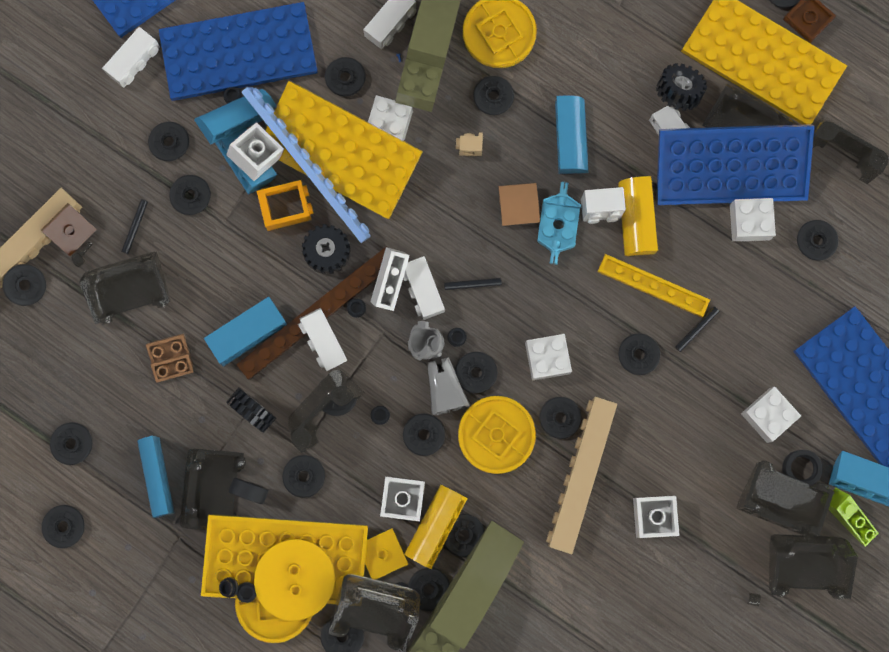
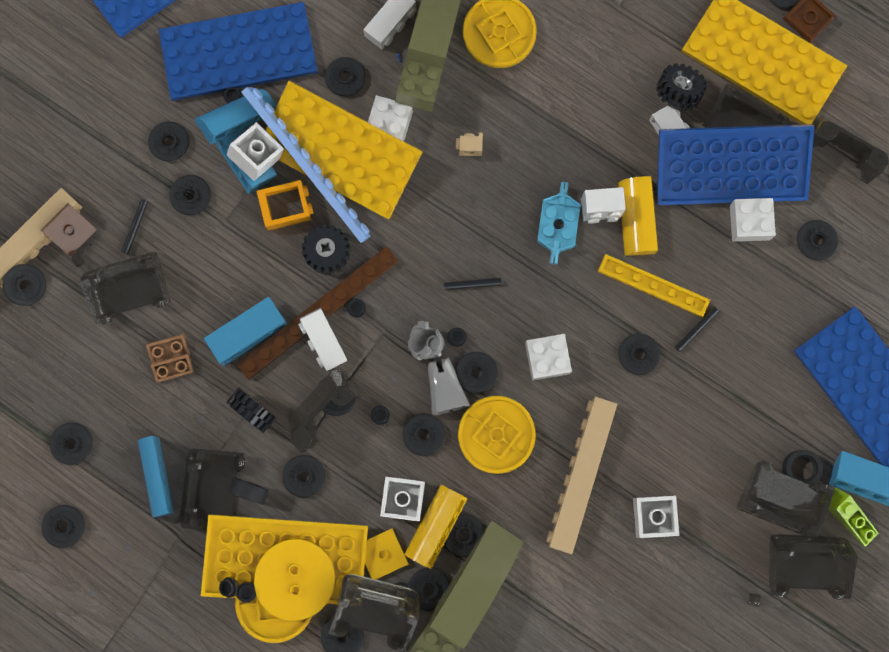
white brick [102,27,160,88] -> none
white brick [371,247,410,311] -> none
white brick [403,256,445,320] -> none
black wheel [473,76,514,115] -> none
medium nougat slope [498,183,540,226] -> none
black wheel [539,397,582,439] -> none
dark azure brick [555,96,589,174] -> none
white brick [741,387,801,443] -> none

